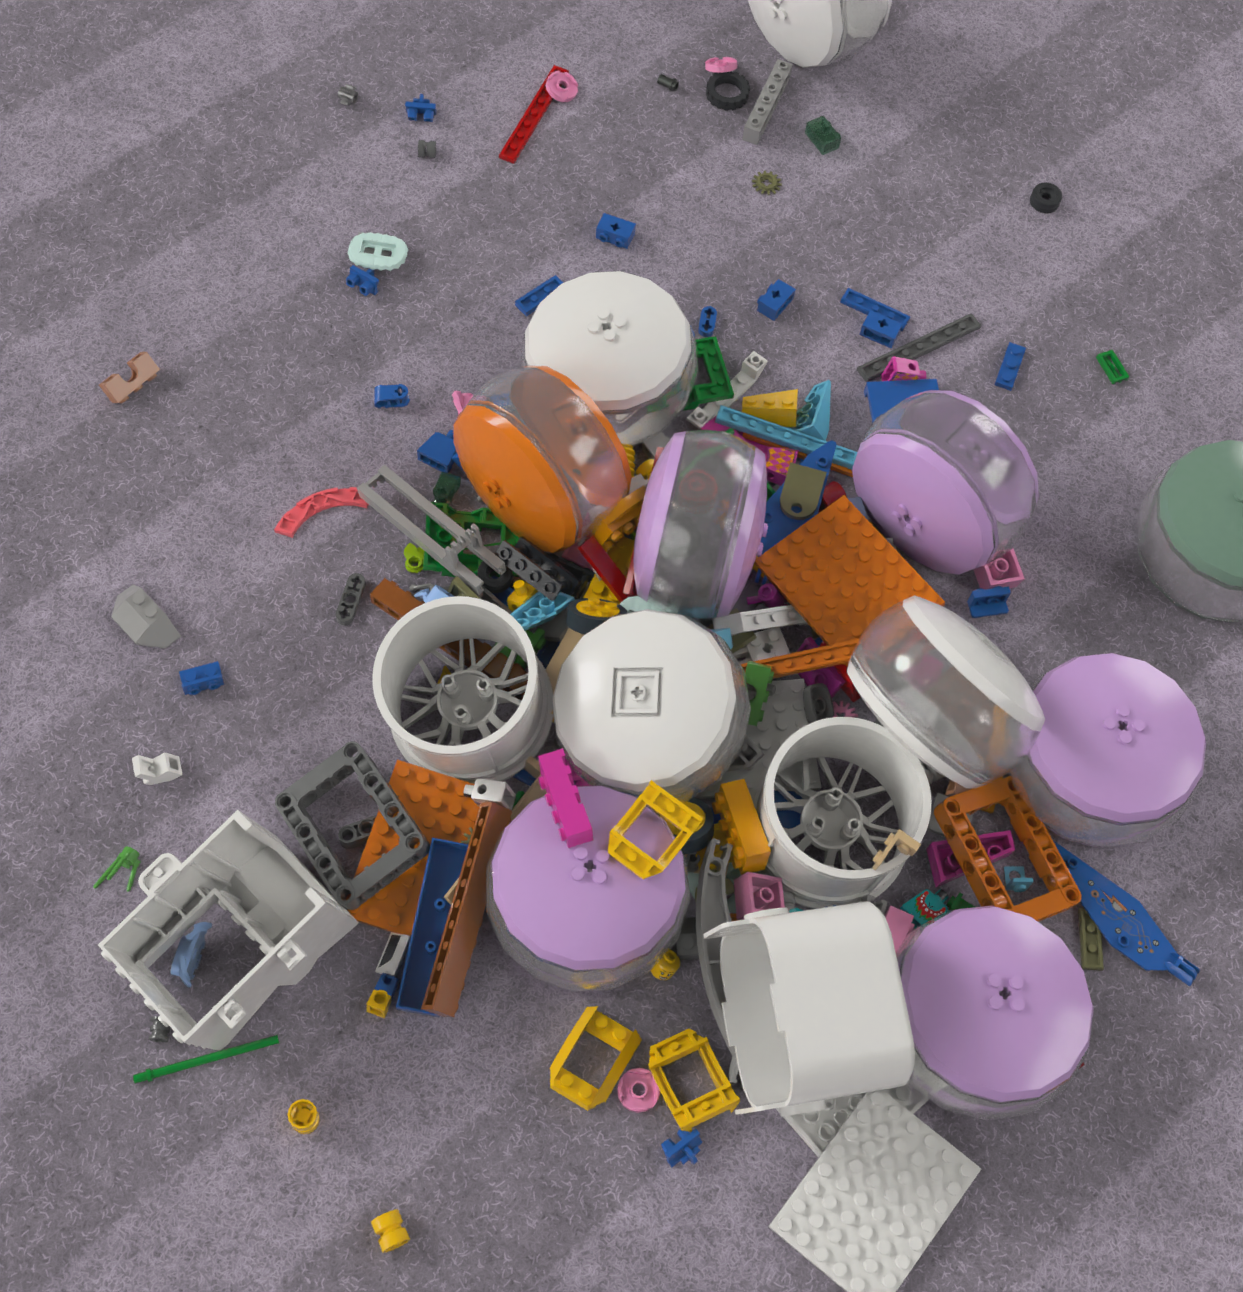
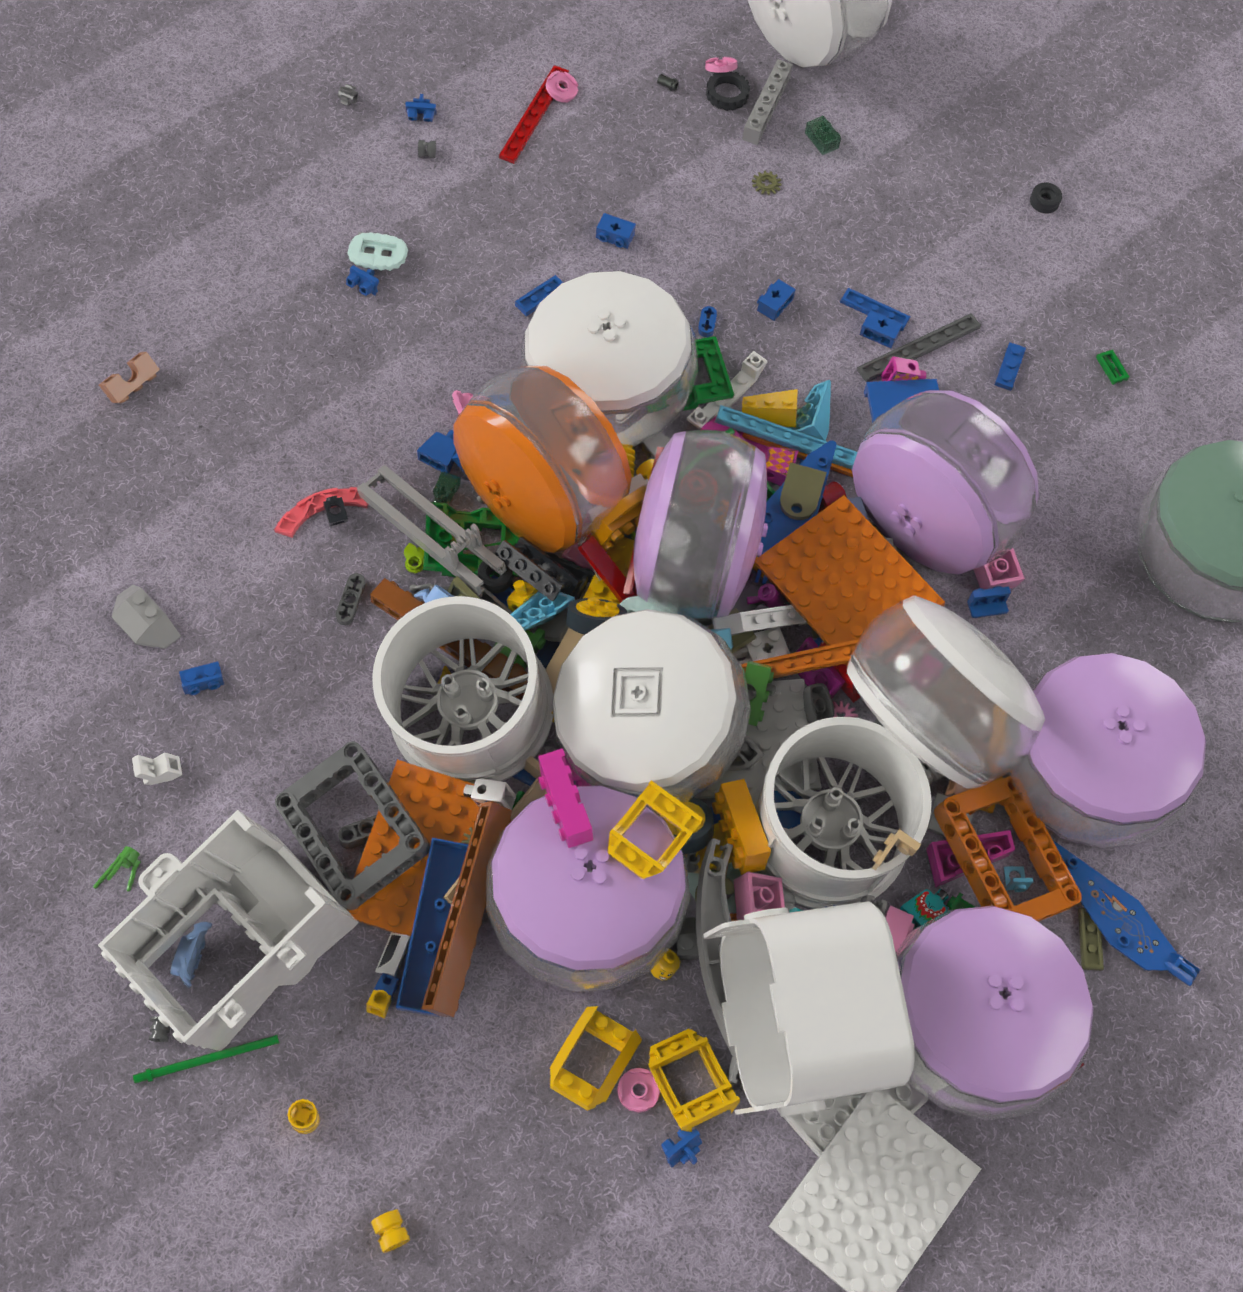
blue piece [374,384,410,409] -> none
none -> black brick [323,496,348,527]

